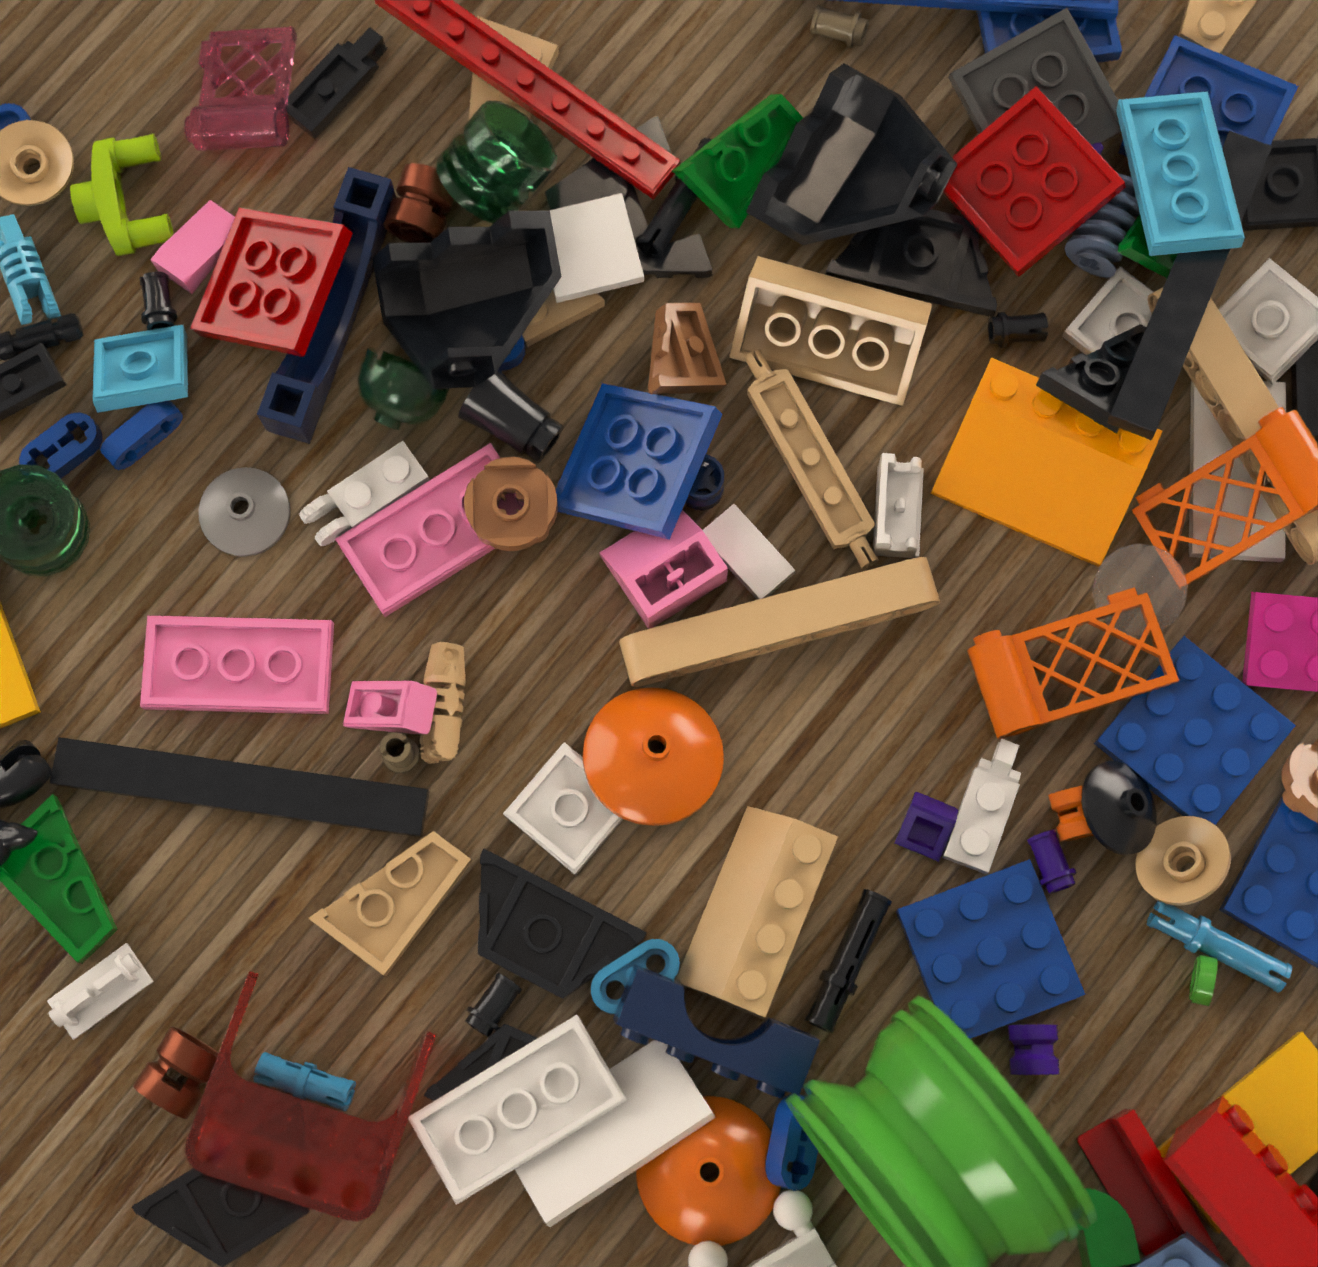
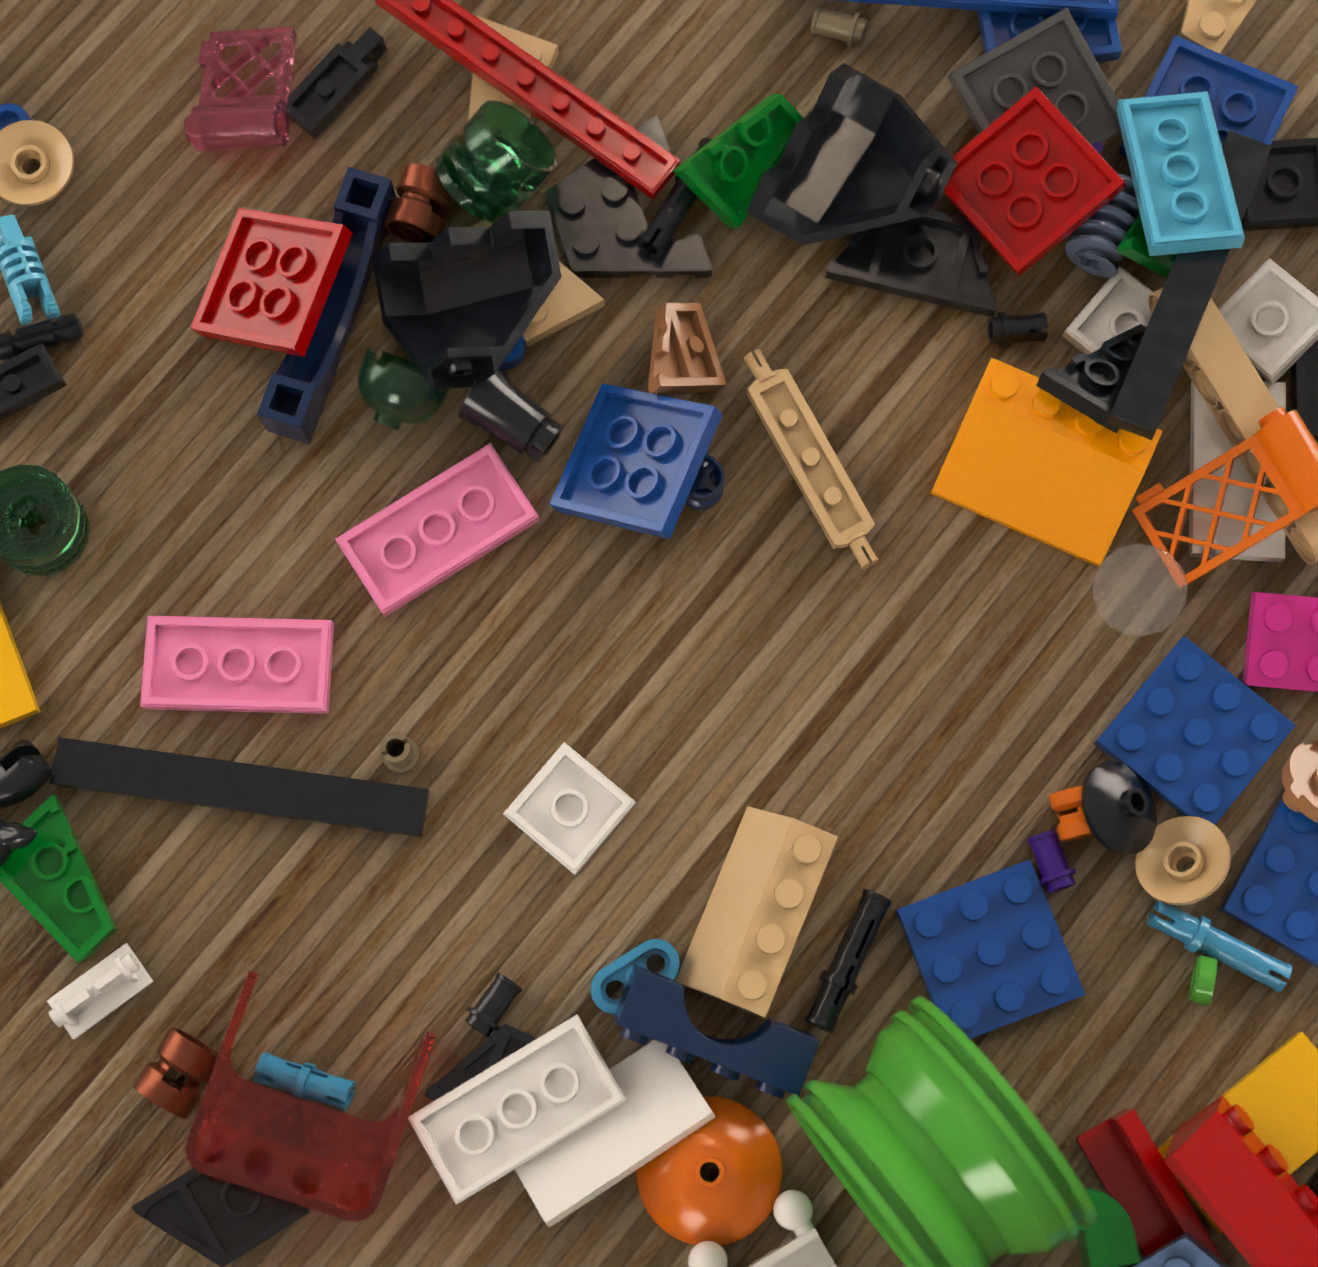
blue beam [19,412,102,485] -> none
lime connector [70,133,174,256] -> none
medium azure tile [93,325,188,413] -> none
blue beam [100,400,183,470] -> none
black pin [139,272,177,330] -> none
bright pink slope [150,200,235,294] -> none
light grey dish [198,467,290,557] -> none
white hinge [299,441,430,546] -> none
tan wing [308,831,473,976] -> none
bright pink slope [343,681,437,734] -> none
tan hinge [419,642,466,764] -> none
medium nougat plate [464,457,558,551] -> none
black wing [478,849,647,999] -> none
white tile [550,193,644,303] -> none
orange dish [583,687,724,826] -> none
bright pink slope [599,510,728,629] -> none
tan beam [619,557,940,687] -> none
white tile [703,504,795,600] -> none
tan slope [729,256,932,406] -> none
blue beam [765,1094,818,1191] -> none
white hinge [873,453,924,558] -> none
dark purple slope [894,792,959,862] -> none
white hinge [942,739,1021,874] -> none
orange piece [967,587,1179,739] -> none
dark purple wheel [1008,1024,1060,1075] -> none

